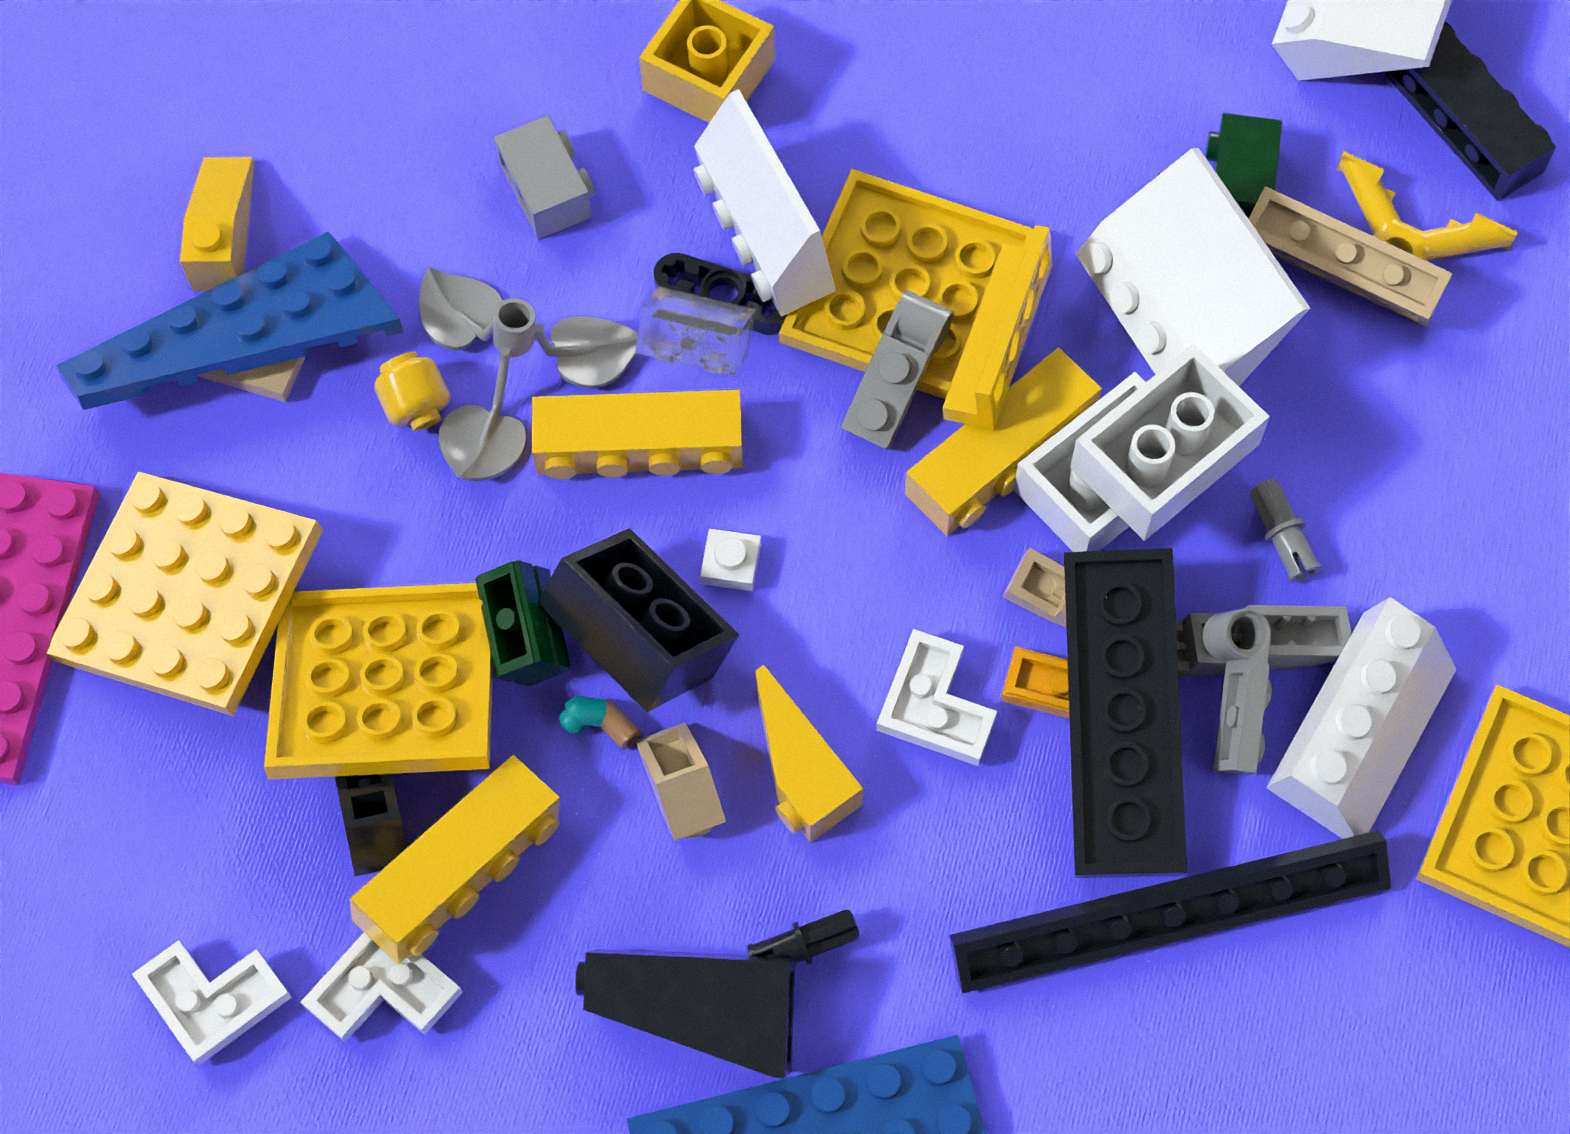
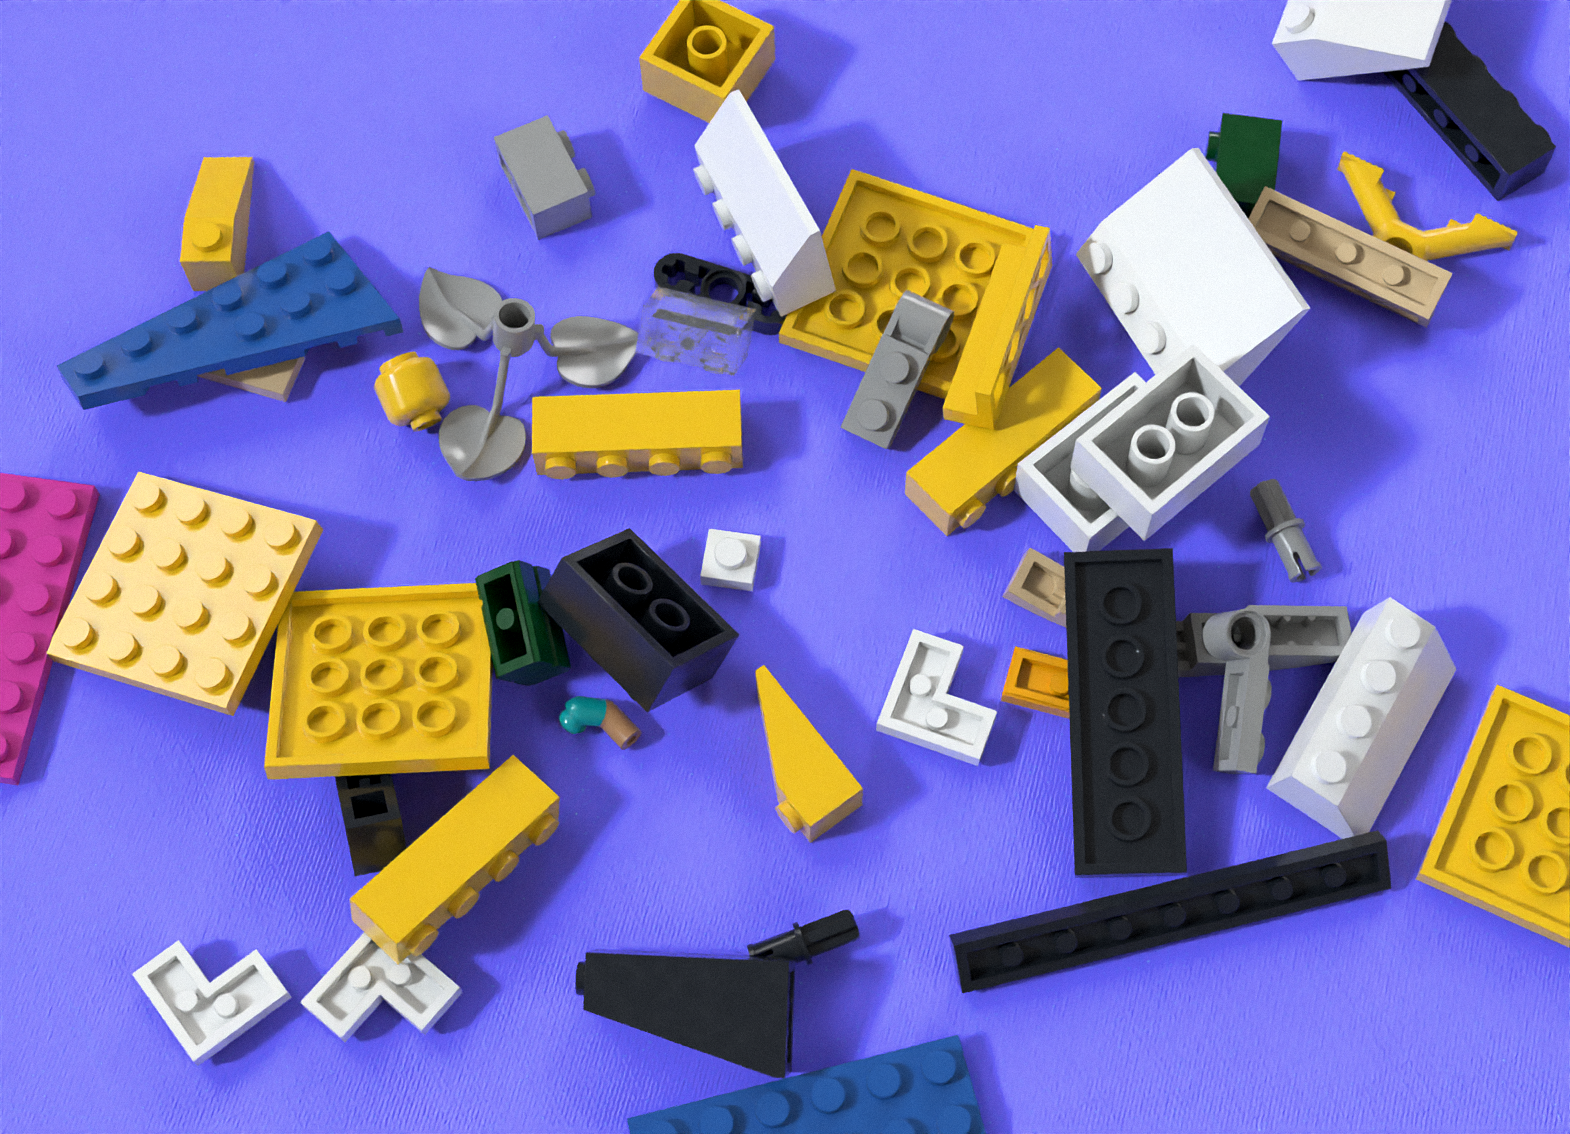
tan slope [635,722,726,841] -> none

